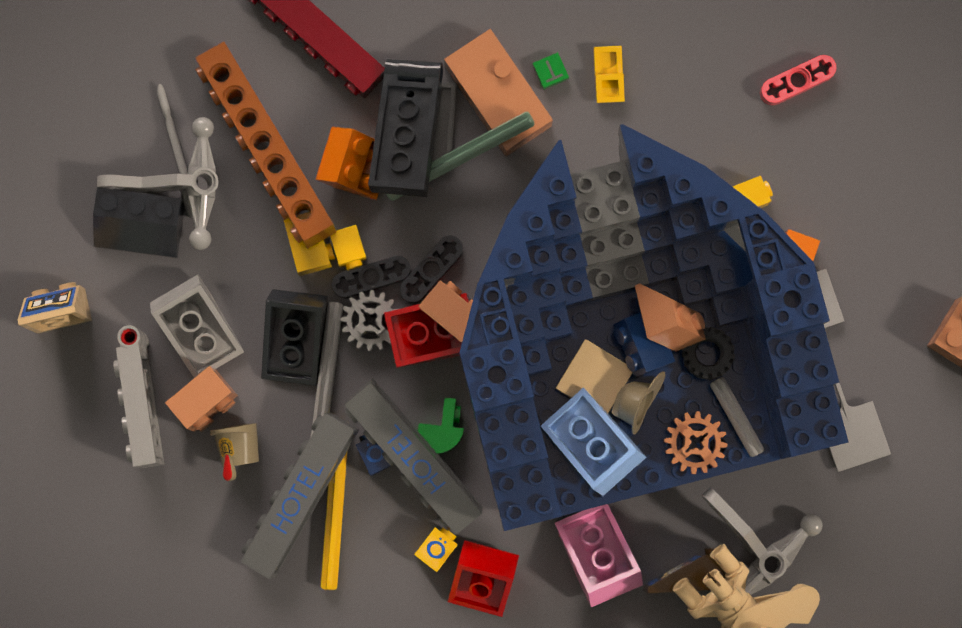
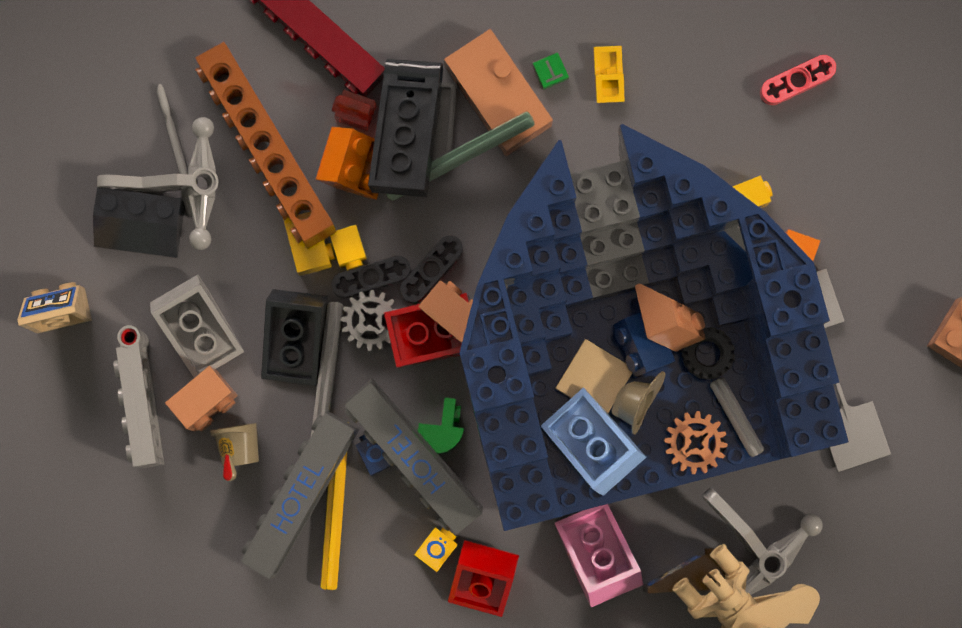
none -> clear red brick [332,90,376,132]

